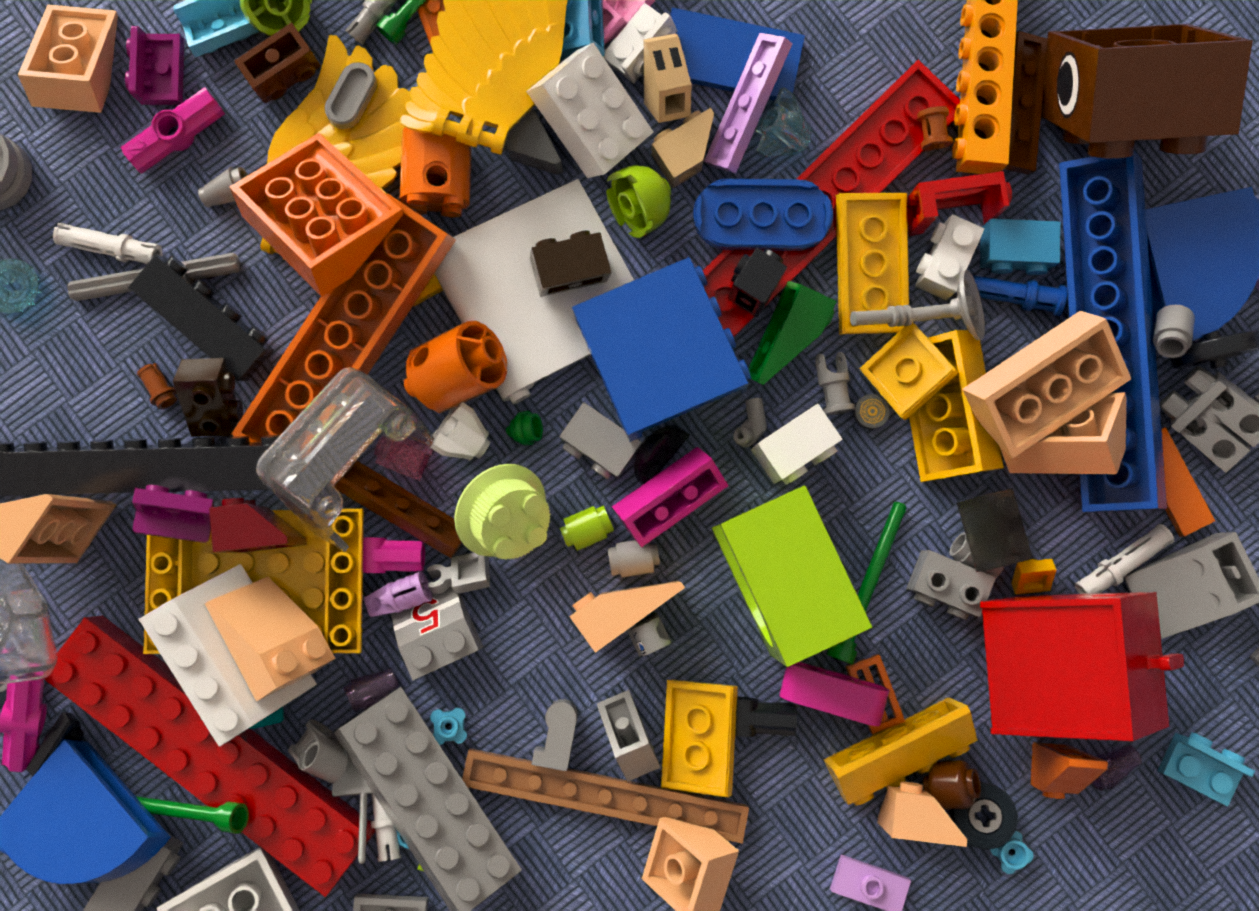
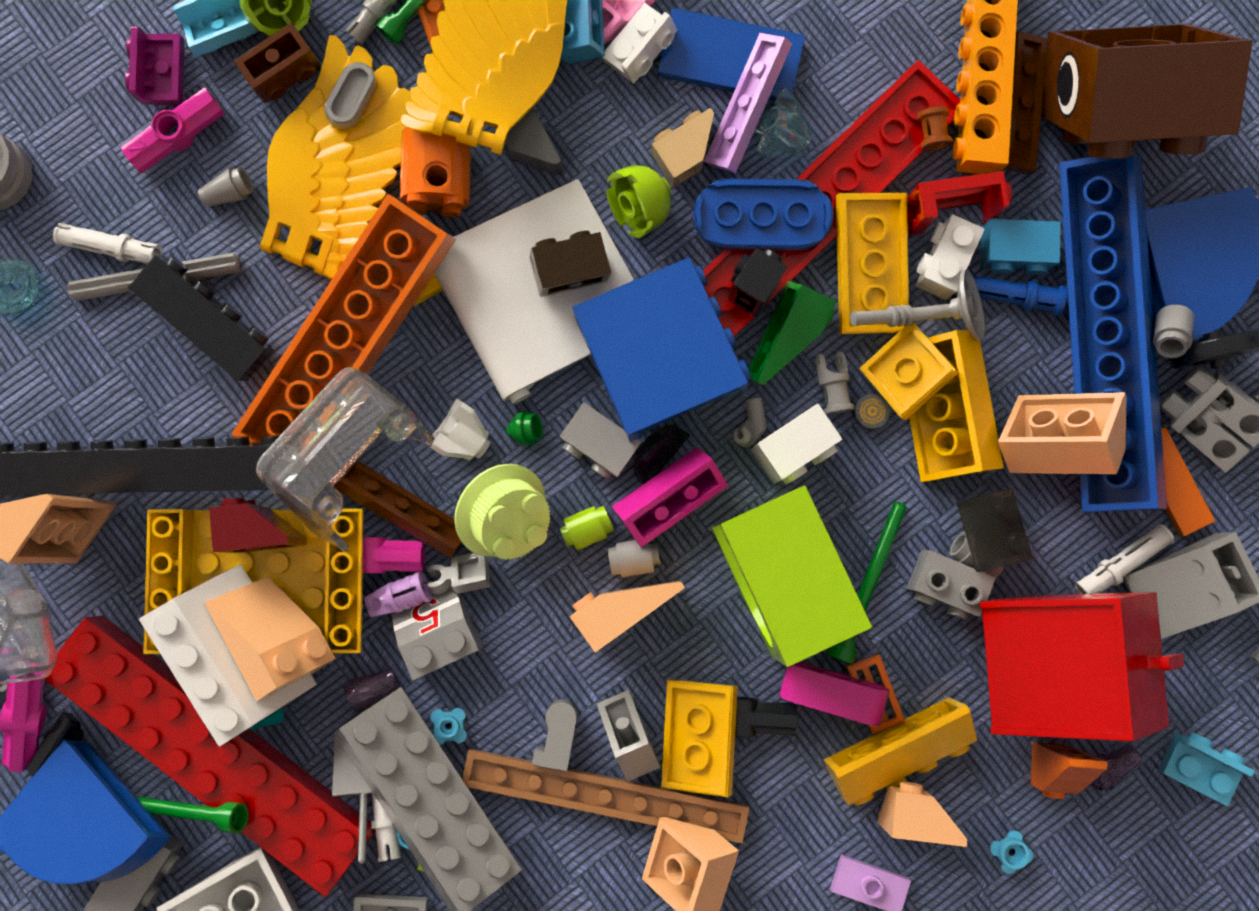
light nougat slope [18,5,118,113] -> none
magenta bracket [132,485,215,543] -> none
dark orange pin [137,363,178,409] -> none
dark brown brick [173,358,243,437] -> none
orange slope [229,133,403,297] -> none
light grey piece [288,719,348,783] -> none
clear pink brick [374,430,433,481] -> none
orange cylinder [404,321,507,413] -> none
white brick [526,43,653,178] -> none
light grey leg [627,613,672,657] -> none
tan slope [643,33,692,123] -> none
reddish brown head [923,760,981,810] -> none
black bush [951,783,1018,850] -> none
light nougat slope [962,311,1131,459] -> none
plate [1011,559,1057,595] -> none

